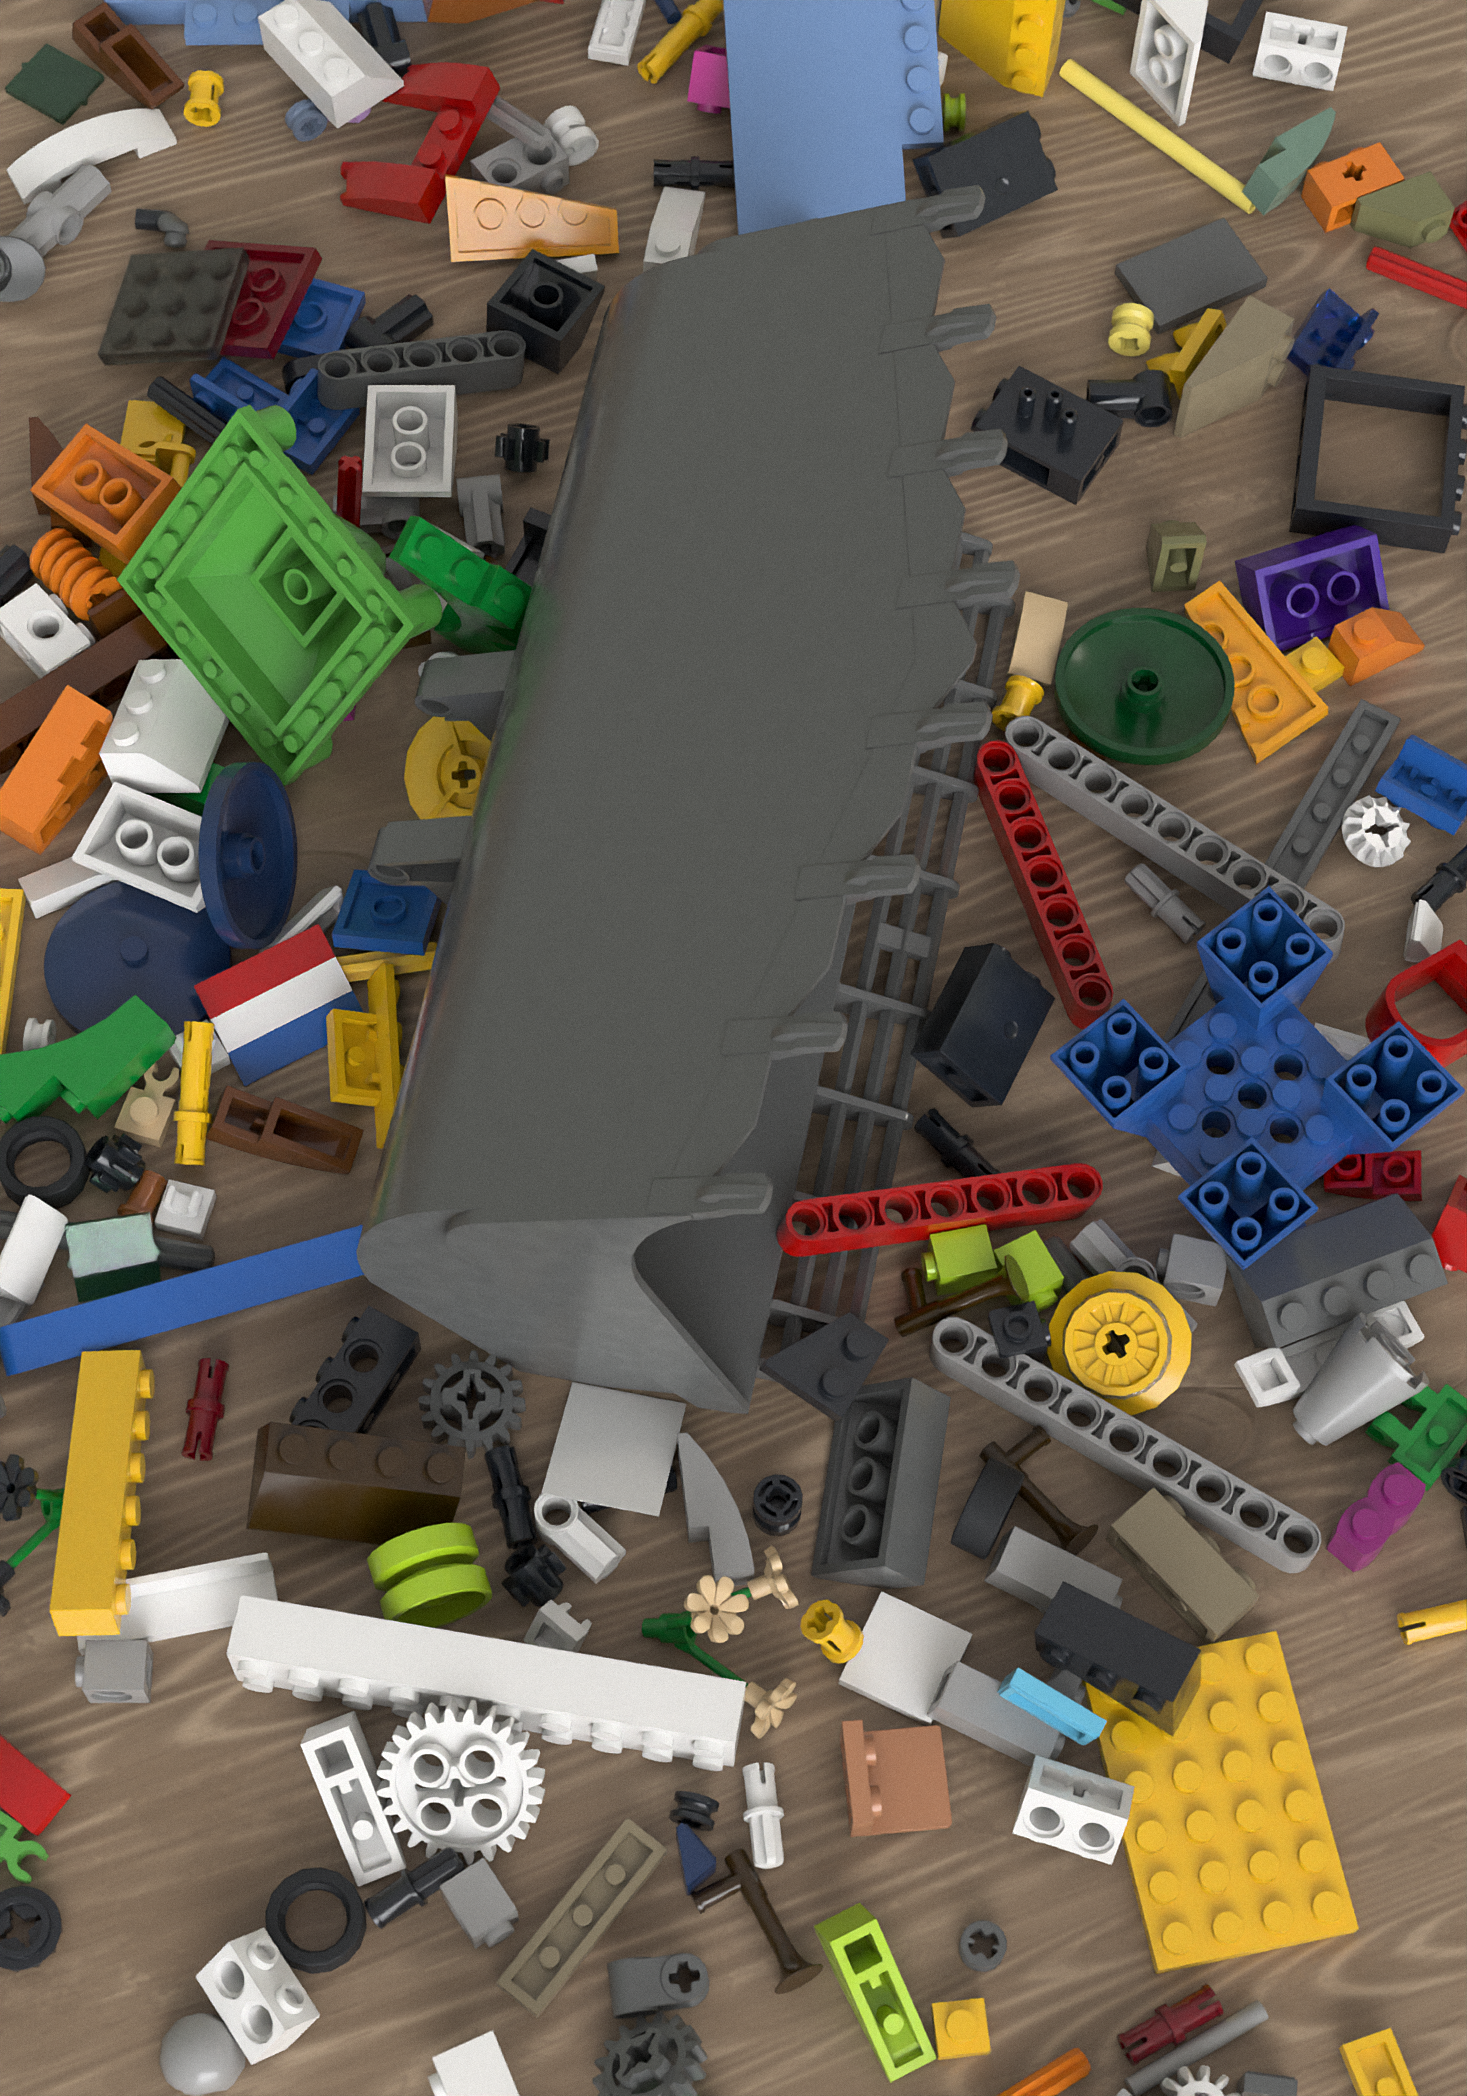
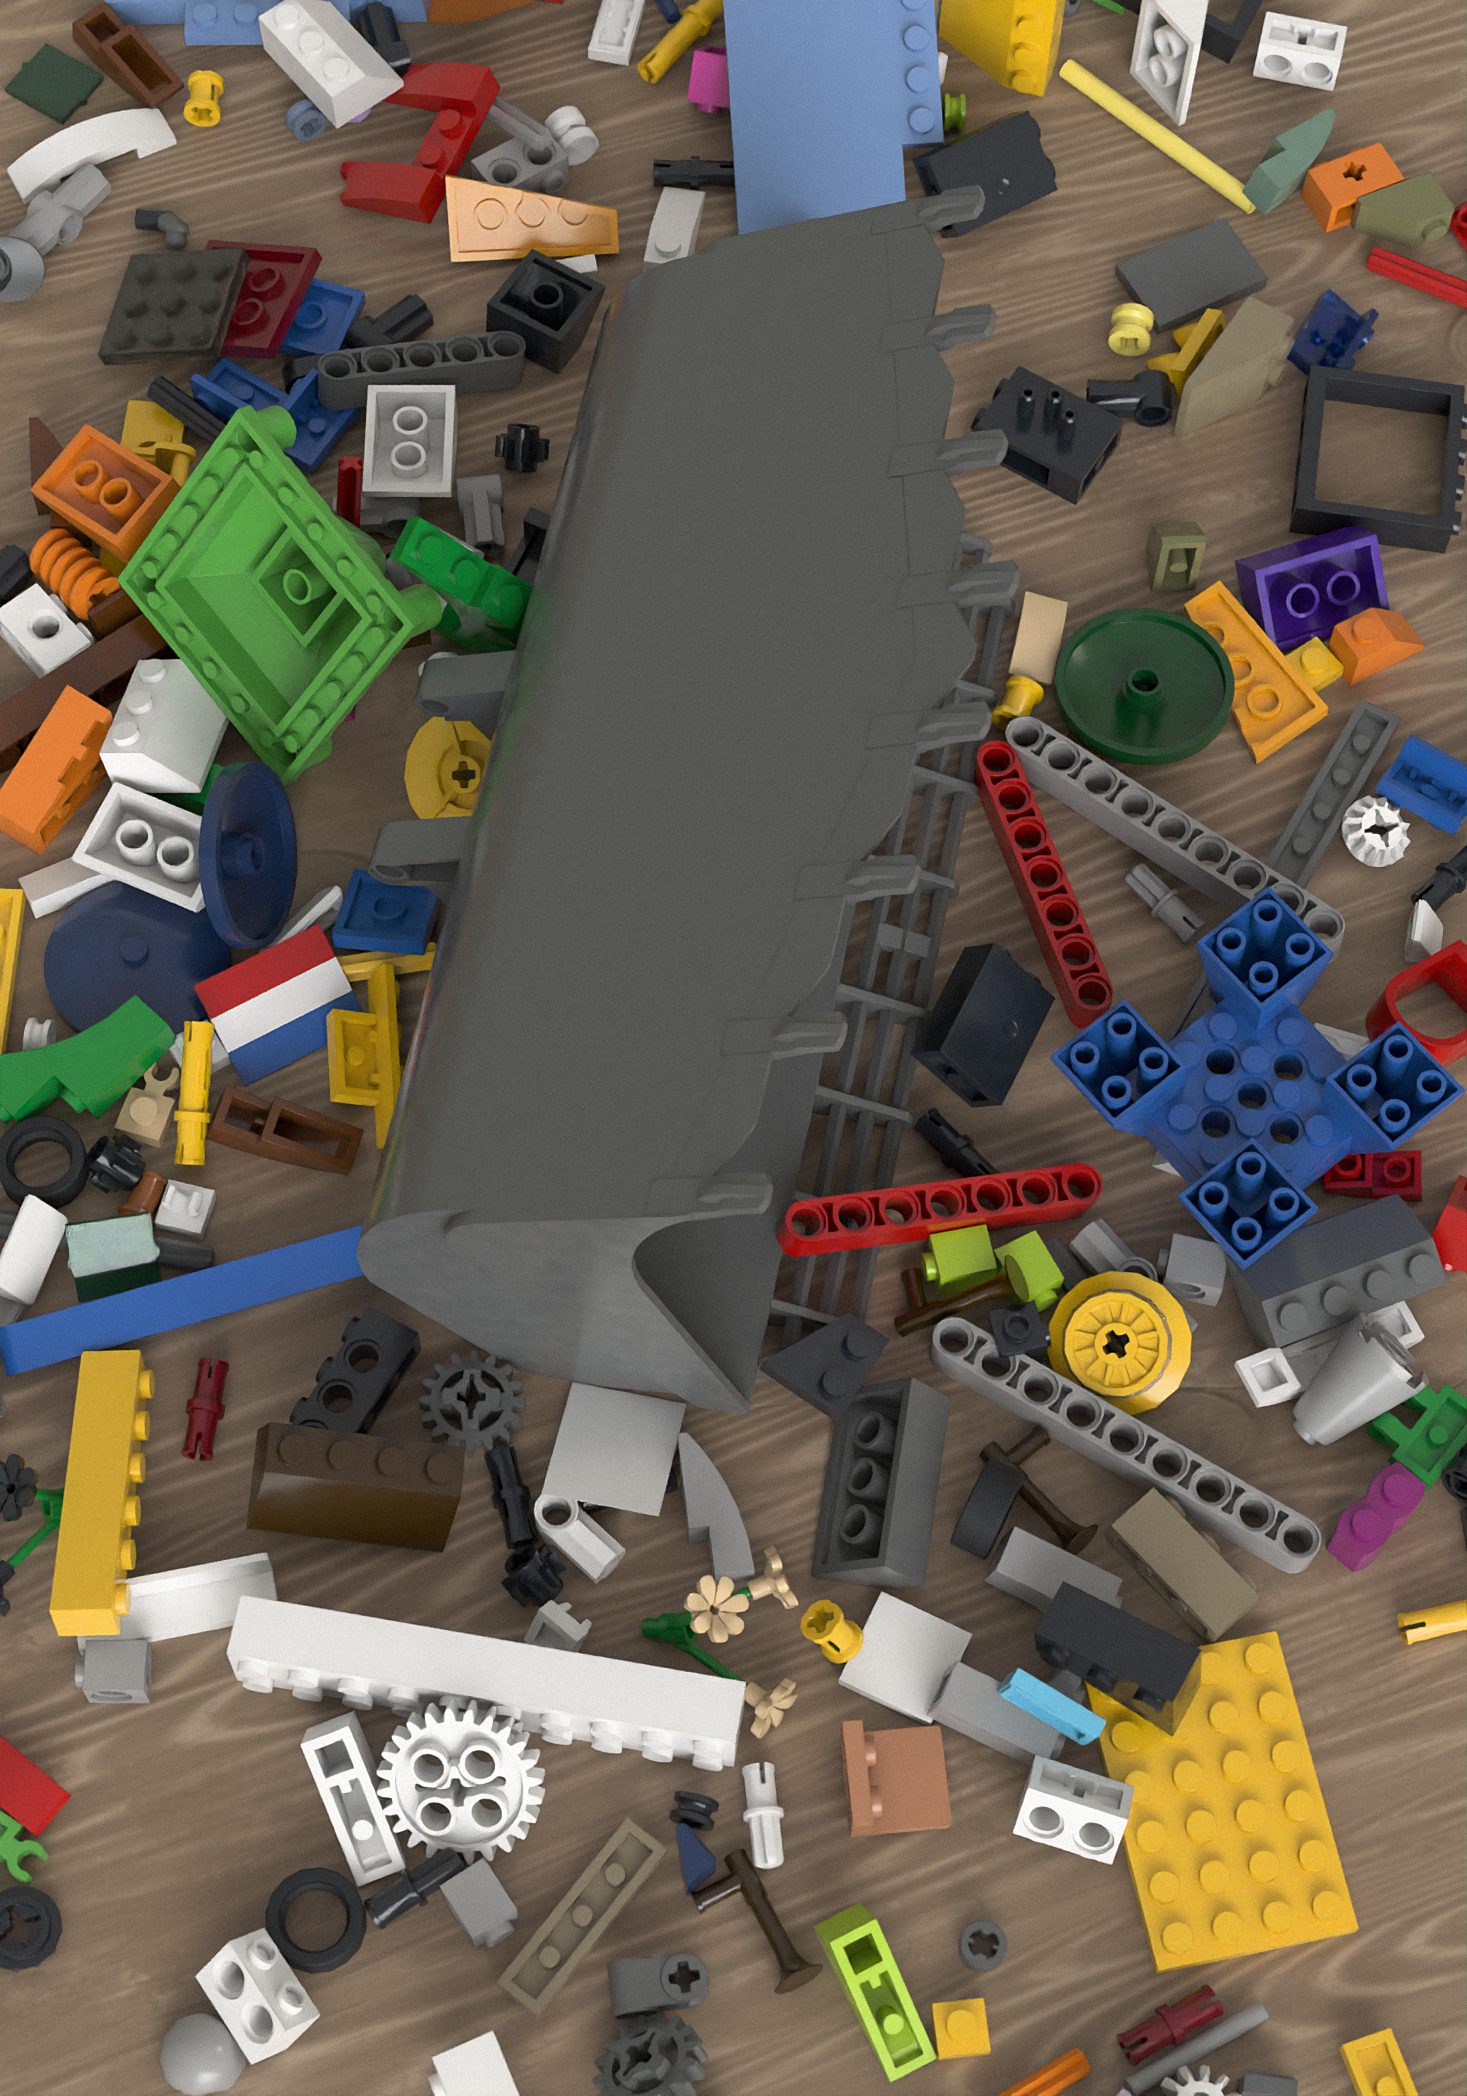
lime wheel [367,1523,493,1628] -> none
black wheel [752,1474,803,1536] -> none

